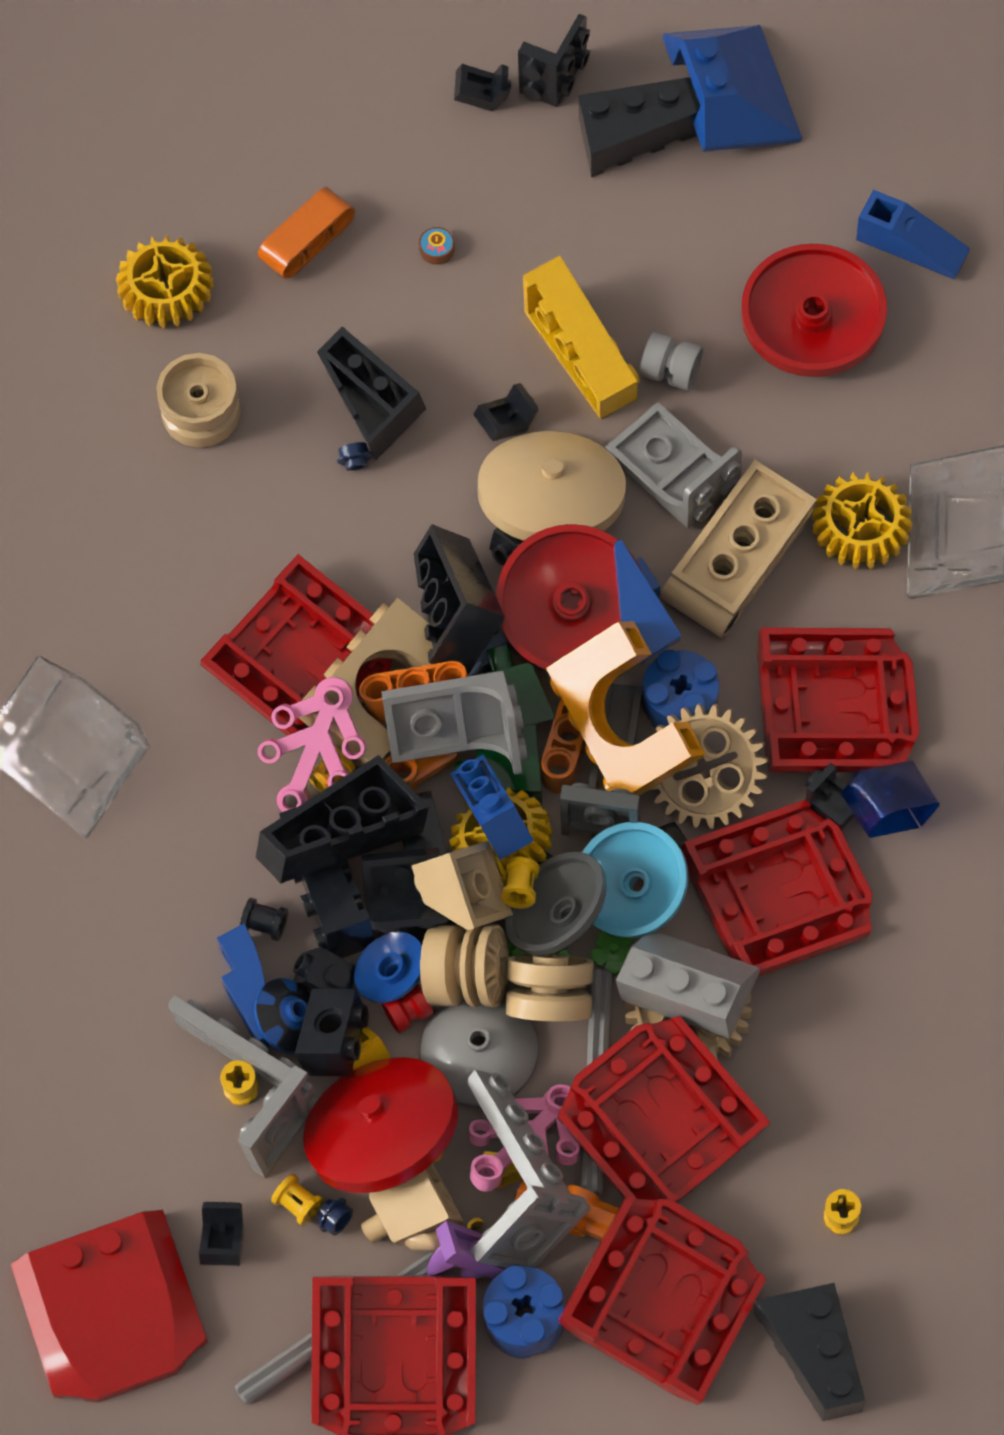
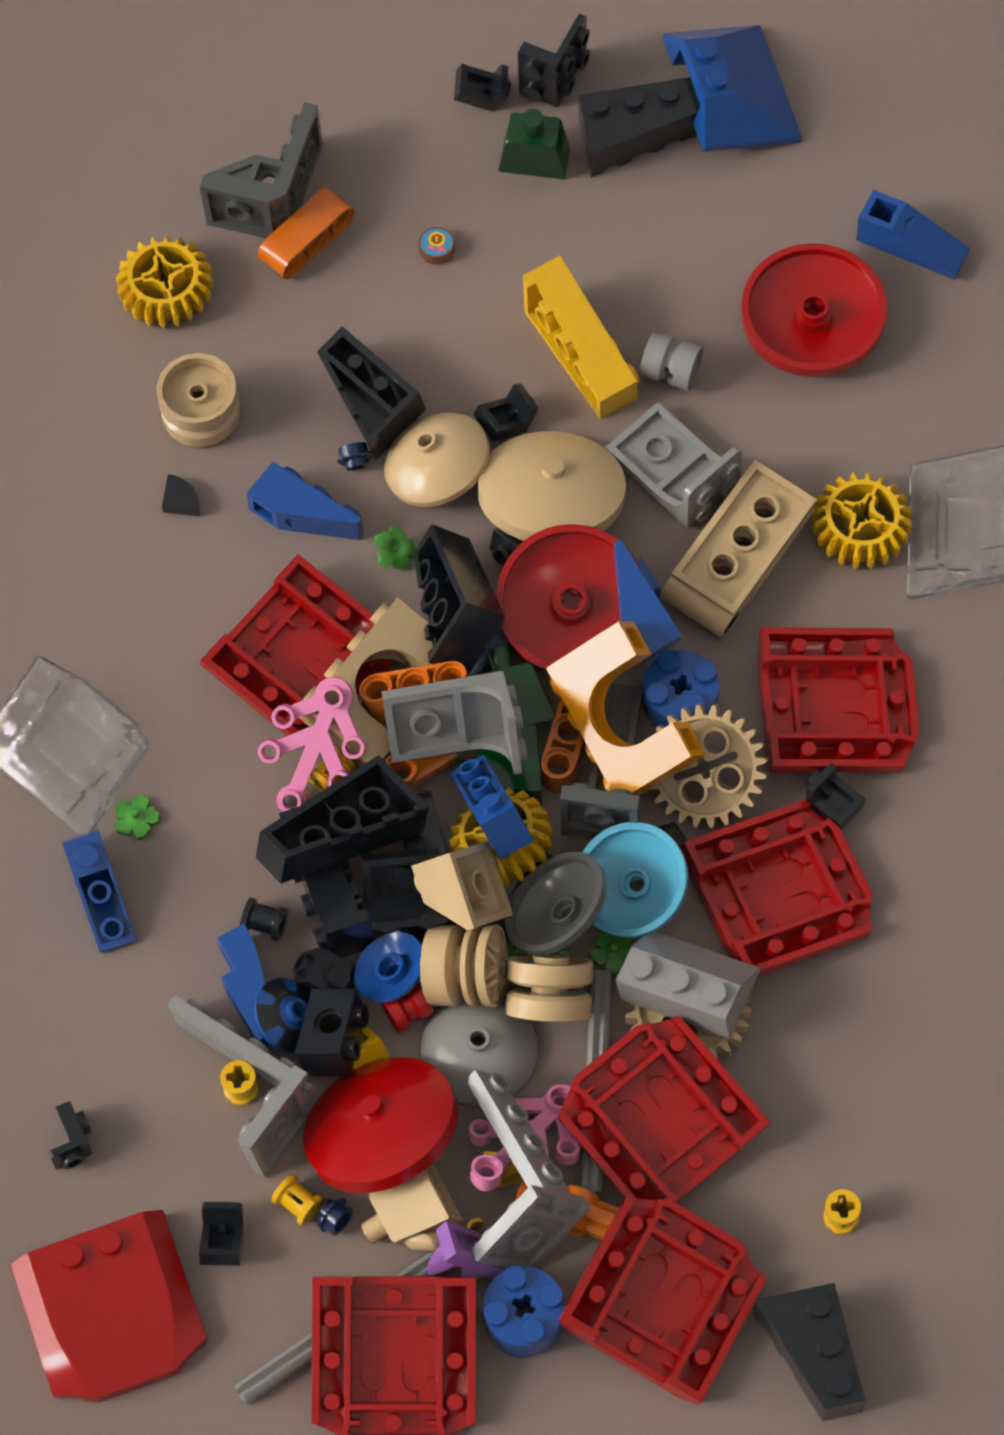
yellow bush [501,856,540,909] -> none
clear blue piece [841,761,940,838] -> none
none -> black bracket [48,1101,93,1169]
none -> blue slope [62,829,136,953]
none -> bright green plant [114,794,160,840]
none -> black tile [162,474,200,516]
none -> dark grey bracket [200,102,323,238]
none -> blue slope [246,462,364,540]
none -> bright green plant [373,526,416,571]
none -> tan dish [384,412,490,507]
none -> dark green torso [499,109,570,180]

